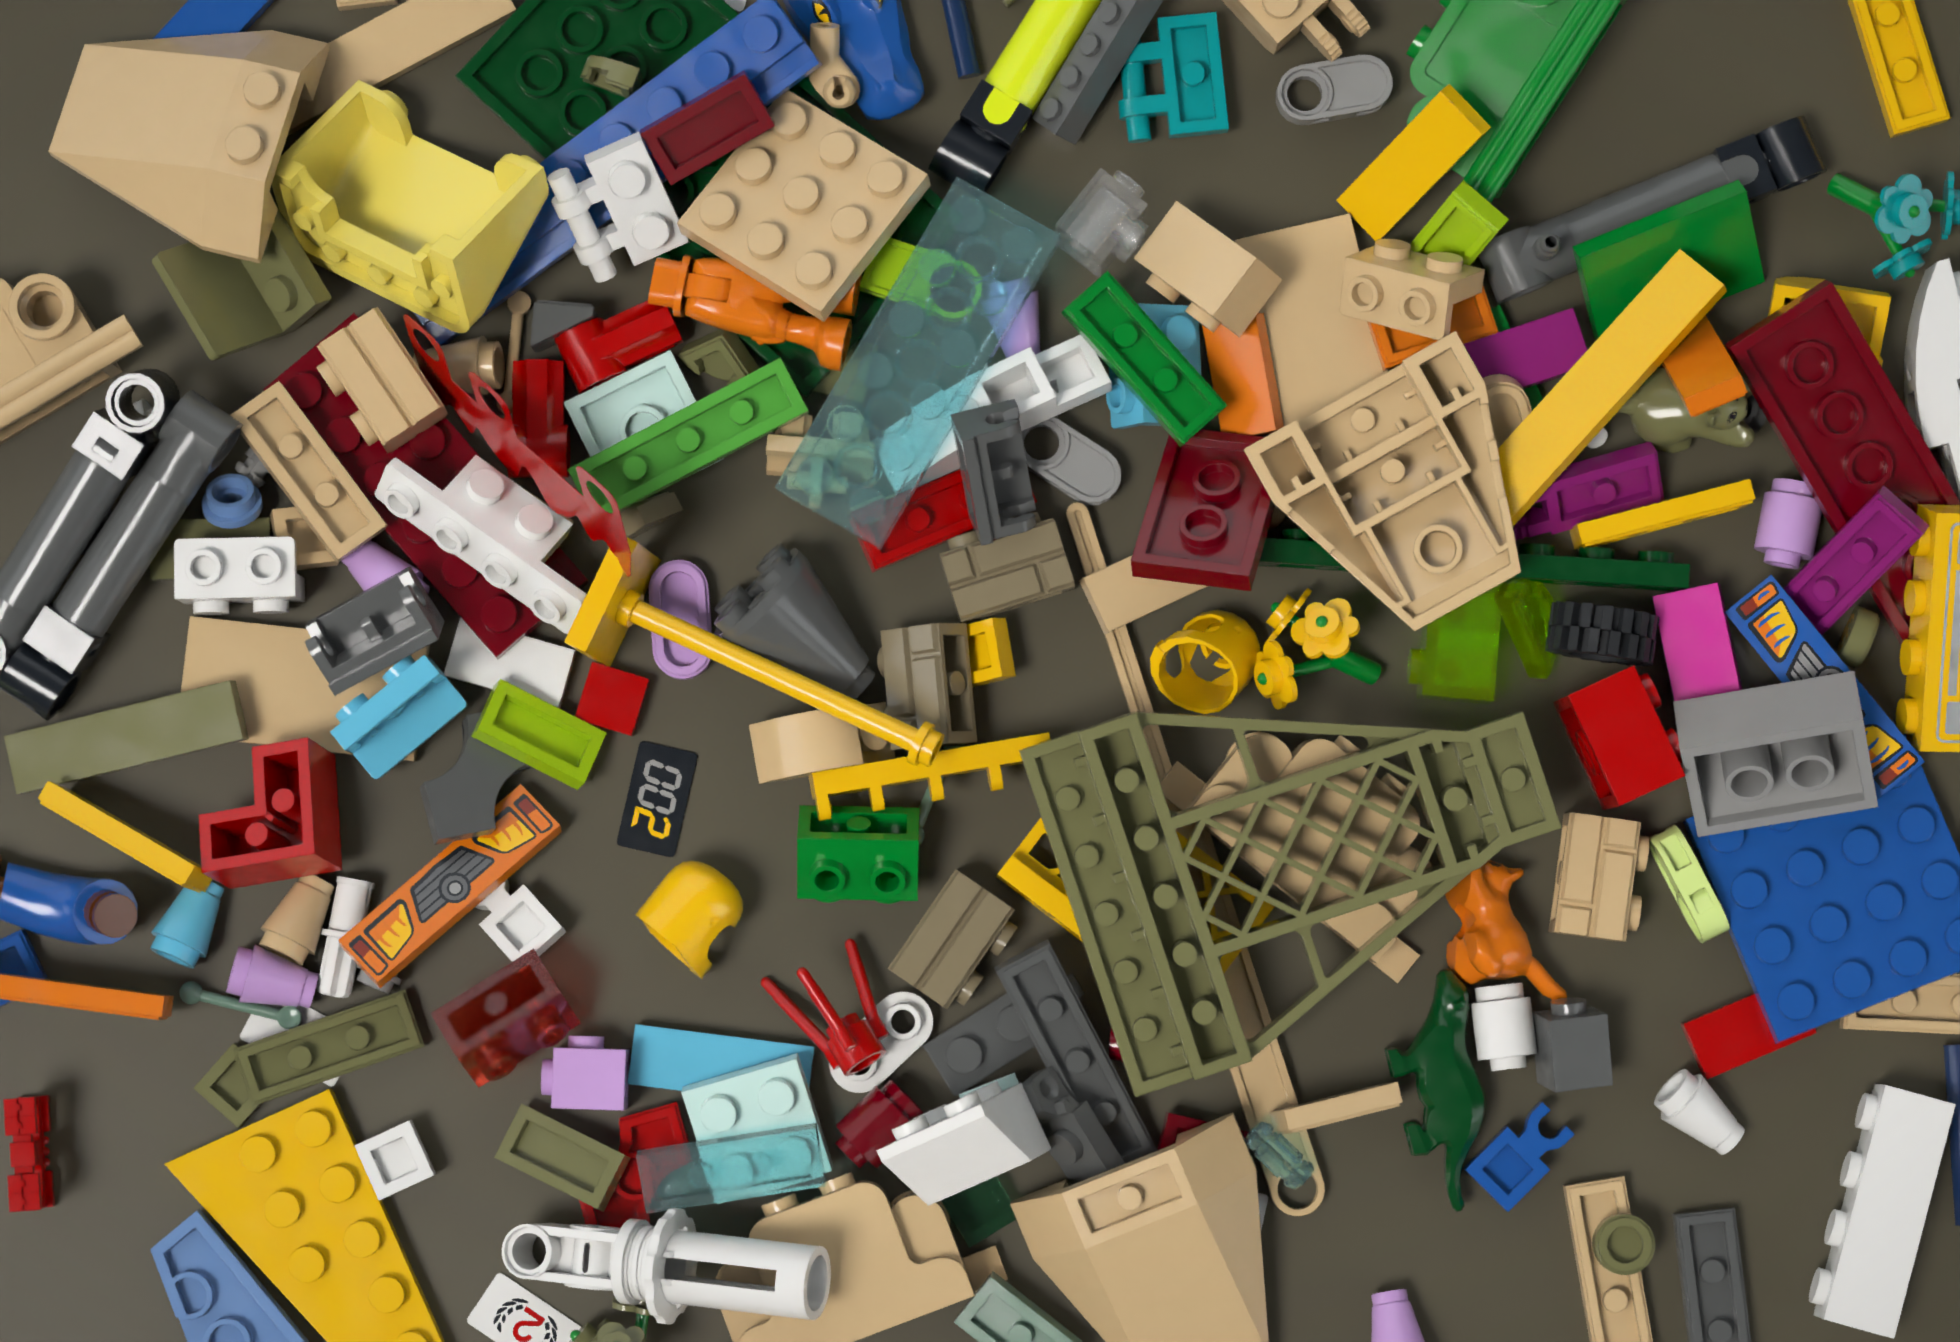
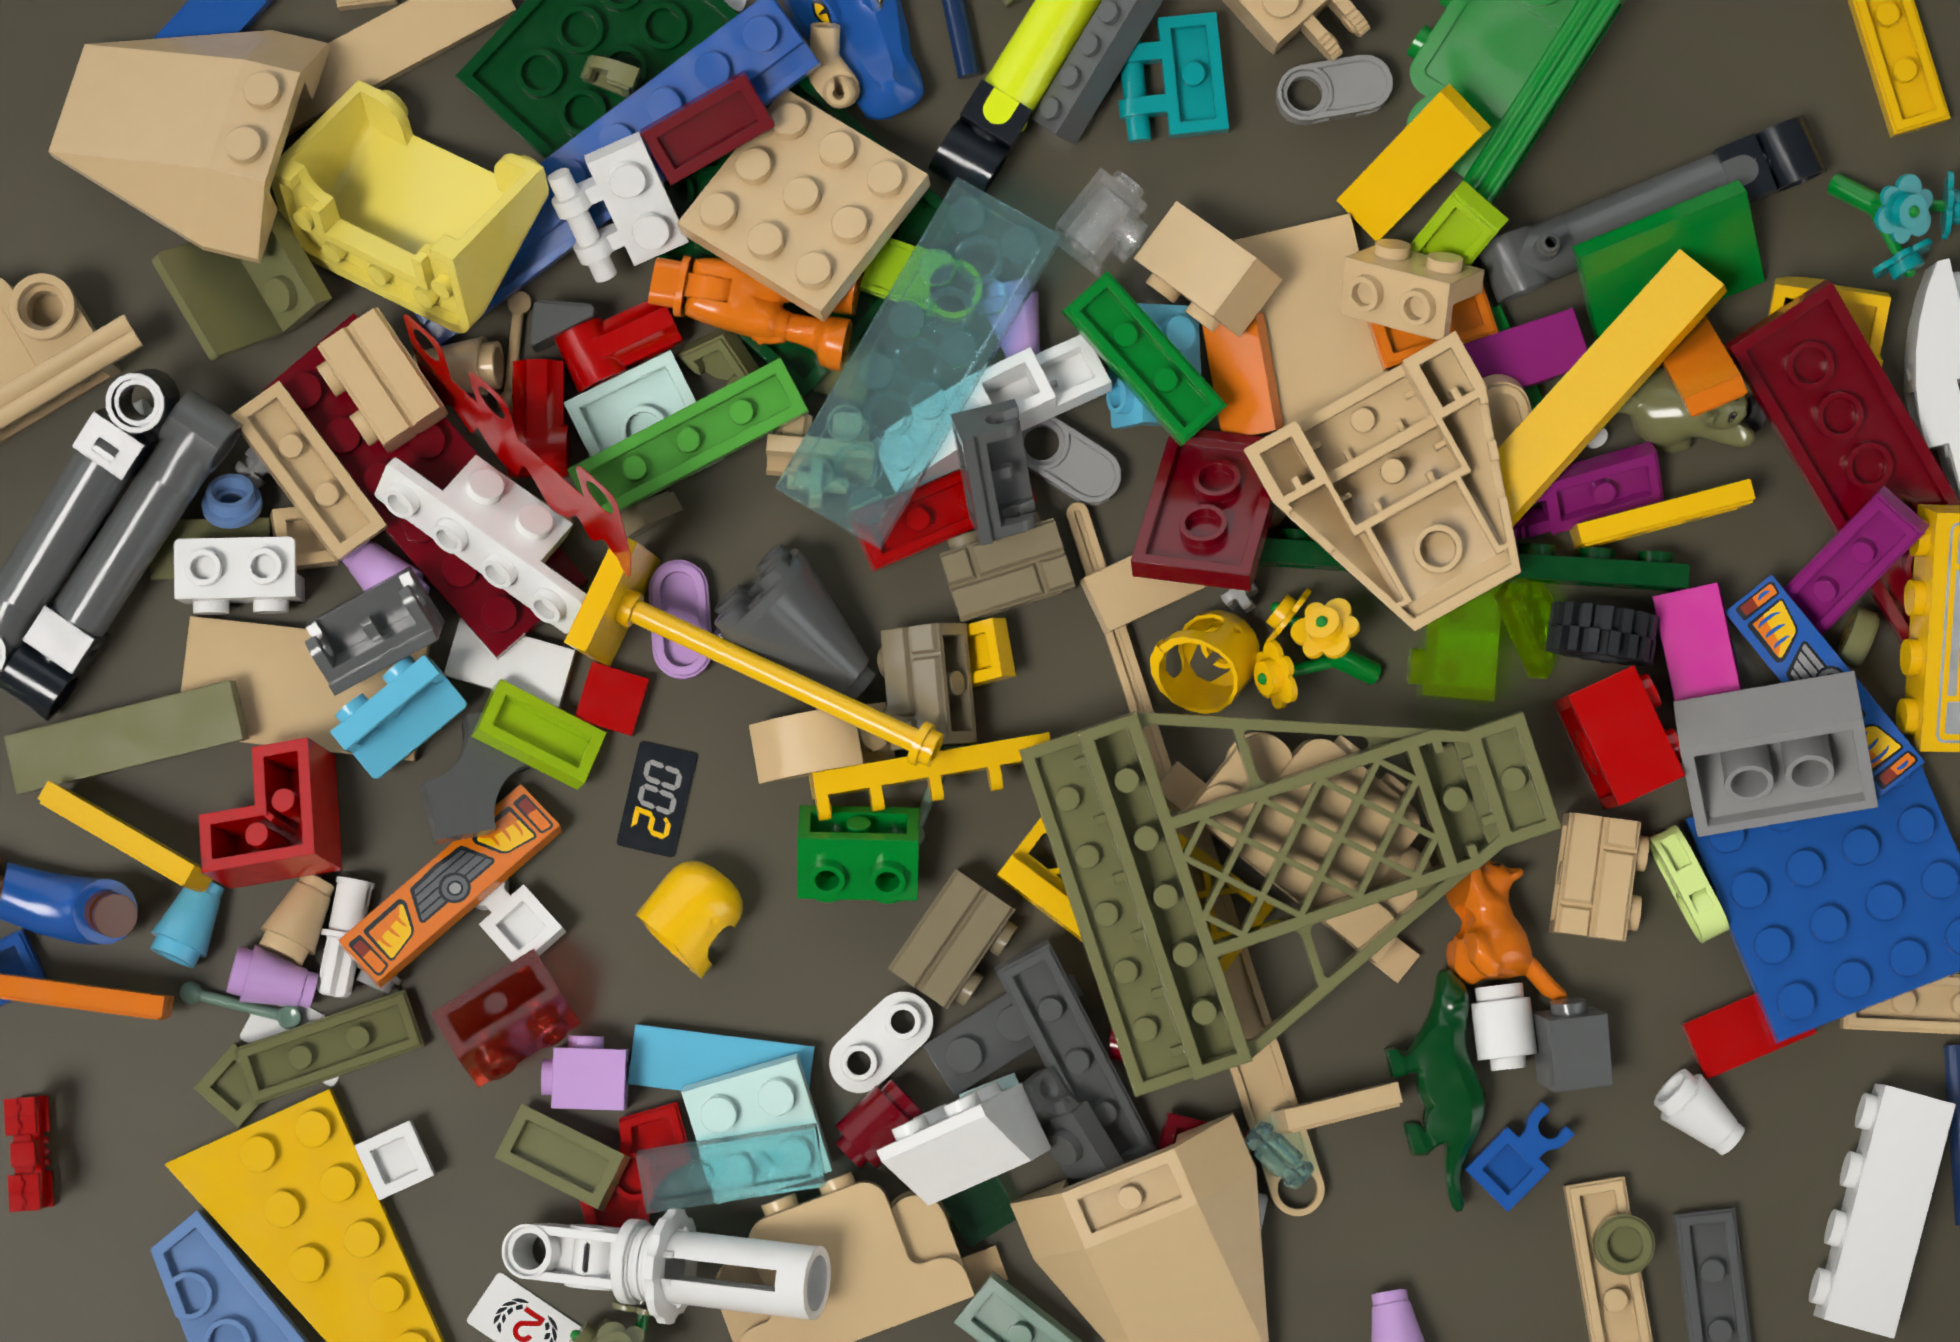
red plant [761,938,889,1076] -> none
lavender brick [1754,478,1822,569] -> none
none -> light grey piece [1220,582,1259,613]

